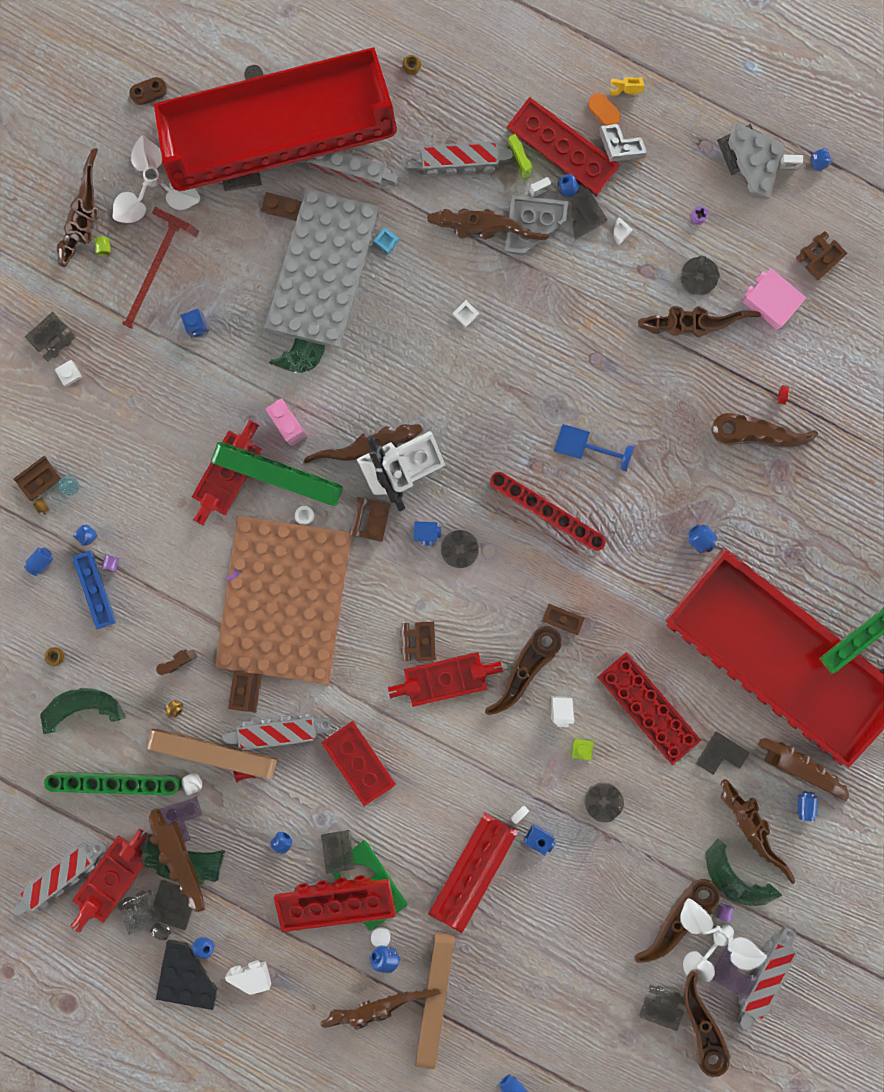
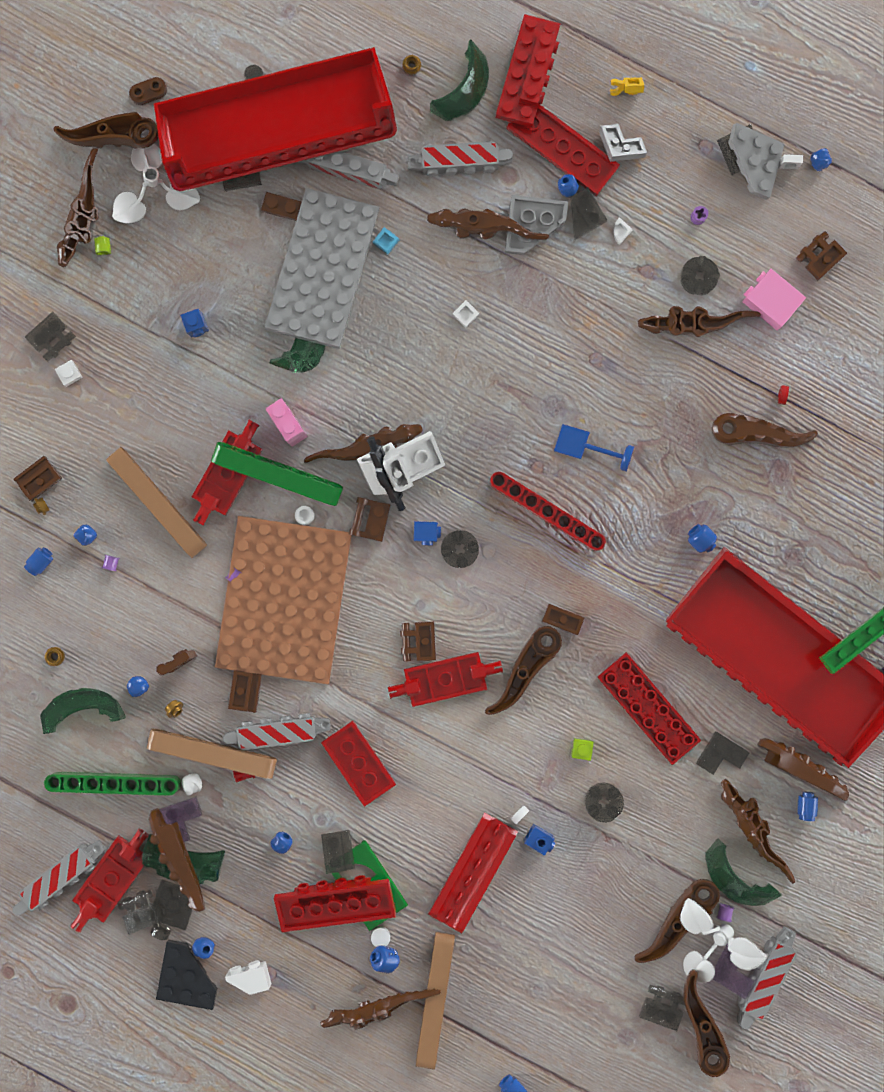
clear light blue tile [58,476,79,495] -> none
blue plate [72,551,117,629] -> none
clear red tile [122,207,199,329] -> none
lime plate [507,134,533,181] -> none
white tile [530,177,551,197] -> none
white slope [551,696,574,727] -> none
orange tile [588,93,620,125] -> none
none -> reddish brown animal [53,112,158,149]
none -> medium nougat beam [106,447,207,558]
none -> blue piece [127,676,149,697]
none -> clear green windscreen [430,39,489,121]
none -> red plate [495,14,561,128]

